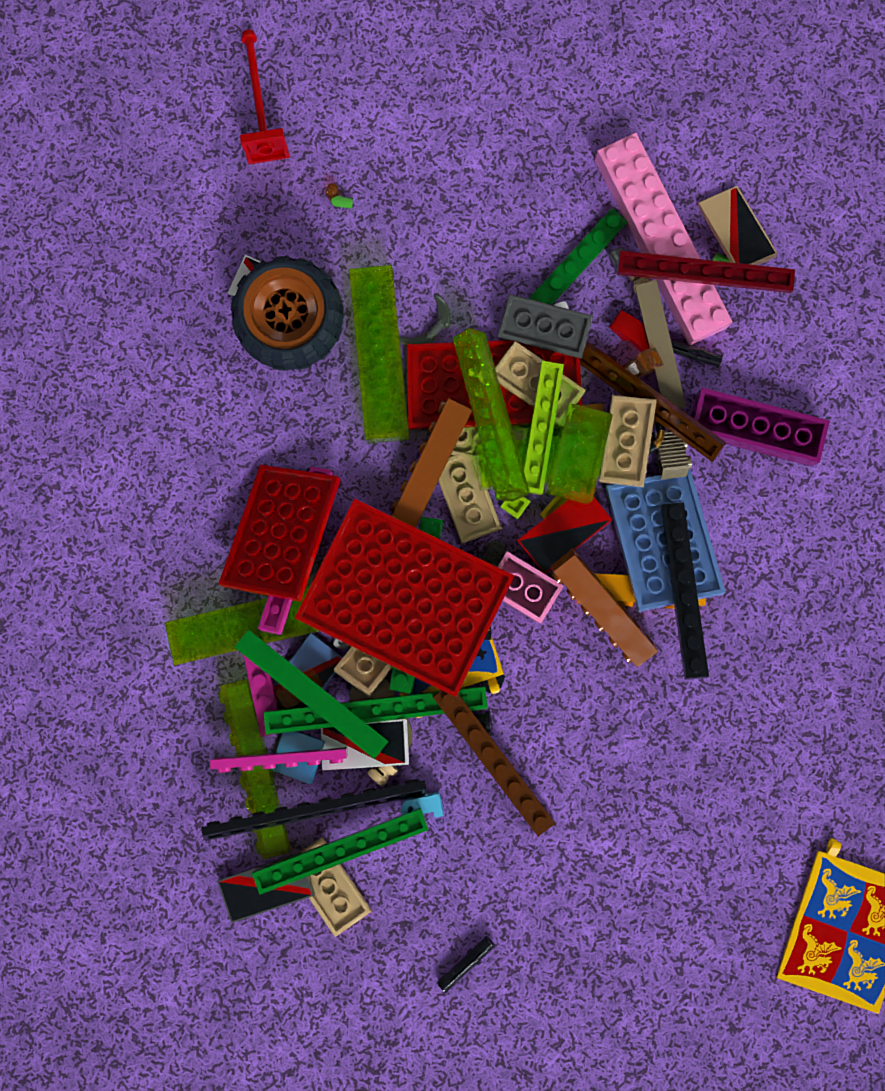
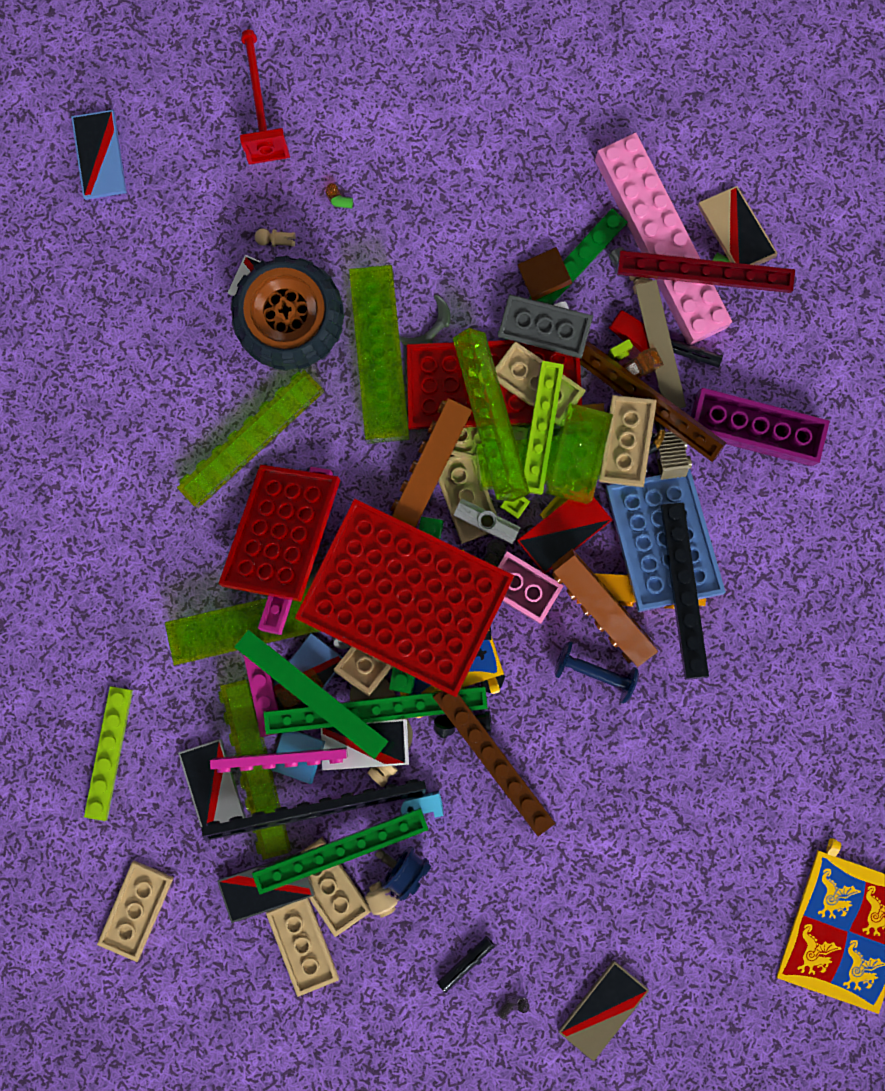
none -> tile [71,110,127,200]
none -> lime plate [84,686,133,821]
none -> tan tile [97,860,174,962]
none -> clear neon green brick [177,370,324,509]
none -> tile [178,739,246,827]
none -> tan pin [255,228,296,247]
none -> tan tile [266,898,339,997]
none -> tan head [365,881,398,918]
none -> dark blue wheel [374,846,431,901]
none -> black tile [433,715,455,738]
none -> light grey piece [453,499,521,544]
none -> clear smoke arm [496,996,530,1020]
none -> reddish brown tile [517,247,572,300]
none -> dark blue hose [554,641,639,704]
none -> tile [558,960,649,1062]
none -> lime plate [608,339,633,361]

